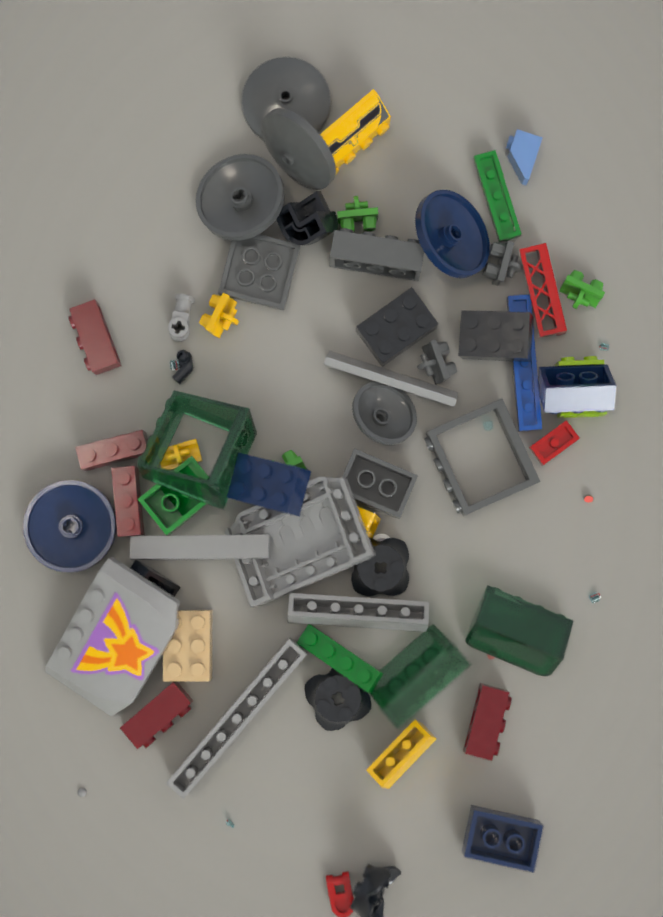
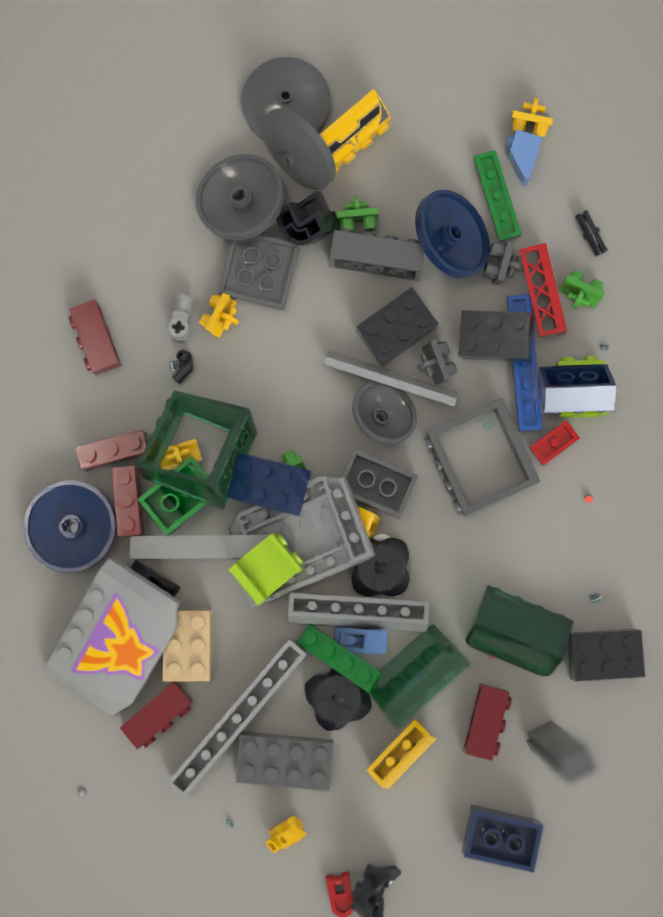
none -> lime panel [228,531,303,606]
none -> dark grey brick [236,731,334,791]
none -> yellow hips [265,816,307,853]
none -> medium blue slope [334,627,387,654]
none -> yellow hips [511,97,553,137]
none -> dark grey brick [526,721,598,784]
none -> black brick [567,629,645,681]
none -> black pin [575,210,608,257]

